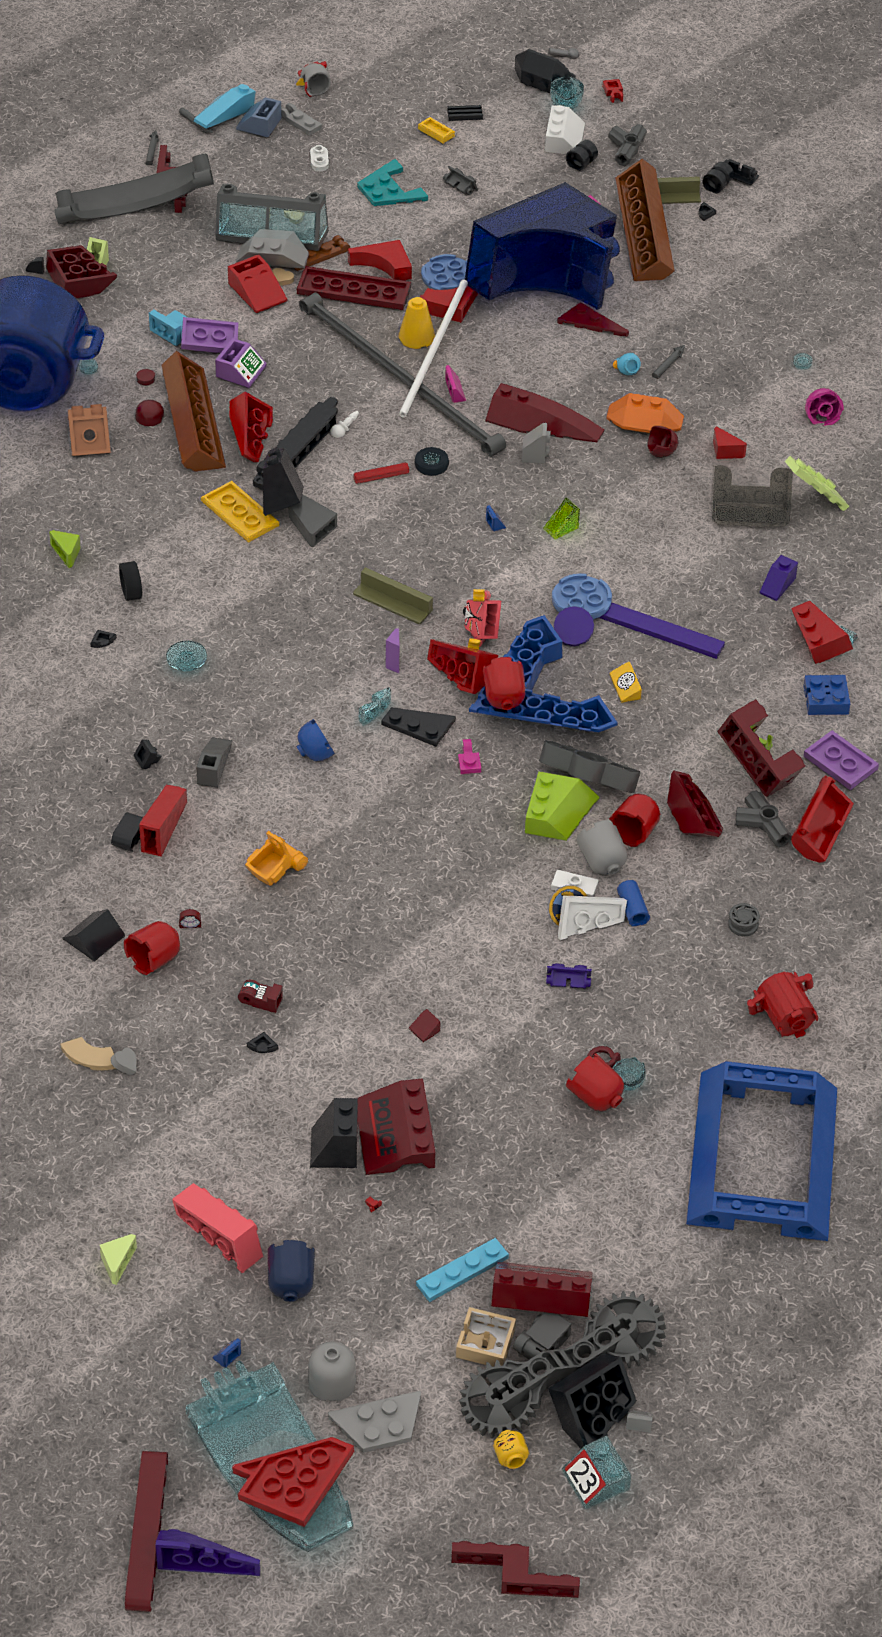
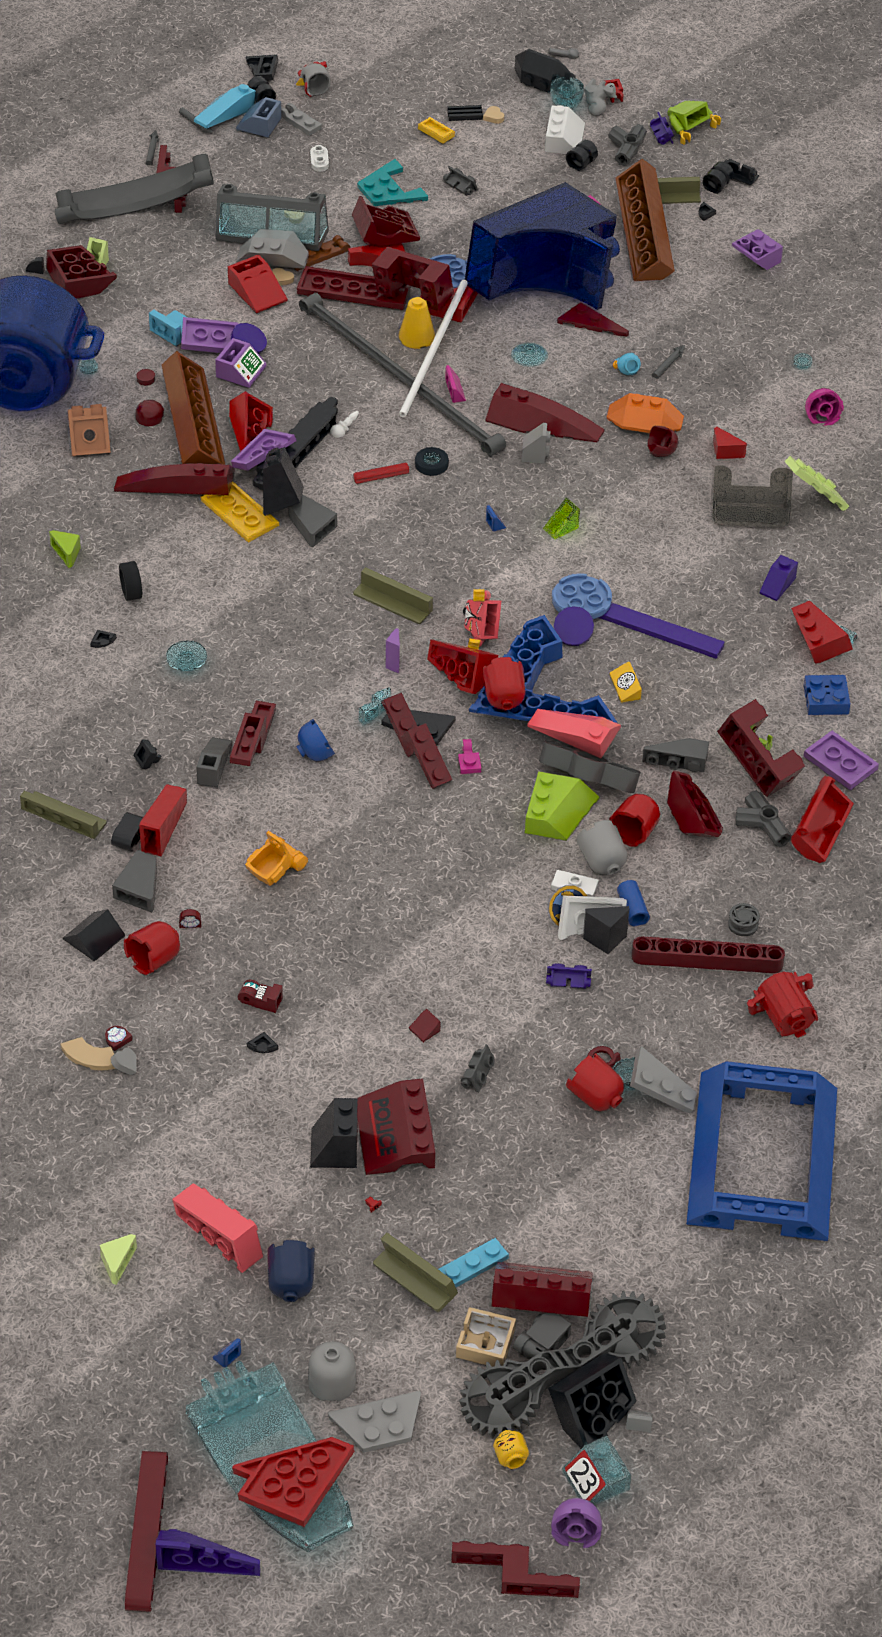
none -> olive panel [20,790,107,839]
none -> tile [105,1026,133,1052]
none -> dark grey slope [112,850,157,913]
none -> dark red wedge [114,463,235,495]
none -> dark red bracket [230,700,276,766]
none -> dark purple tile [231,323,267,354]
none -> medium lavender wing [231,429,296,471]
none -> black wing [246,55,279,81]
none -> black wheel [247,76,276,103]
none -> dark red piece [352,196,420,246]
none -> dark red plate [372,247,454,311]
none -> olive panel [373,1233,458,1312]
none -> dark red bracket [382,692,452,789]
none -> dark grey hinge [461,1044,495,1093]
none -> tan tile [483,106,504,124]
none -> clear light blue dish [511,342,548,367]
none -> coral wedge [527,709,621,758]
none -> medium lavender cylinder [551,1498,602,1548]
none -> black slope [583,906,630,954]
none -> light grey animal [584,78,617,116]
none -> light grey wing [630,1046,696,1113]
none -> dark red beam [631,936,785,973]
none -> dark grey slope [642,738,710,772]
none -> dark purple hinge [650,112,674,145]
none -> lime torso [668,100,721,145]
none -> medium lavender slope [732,229,783,270]

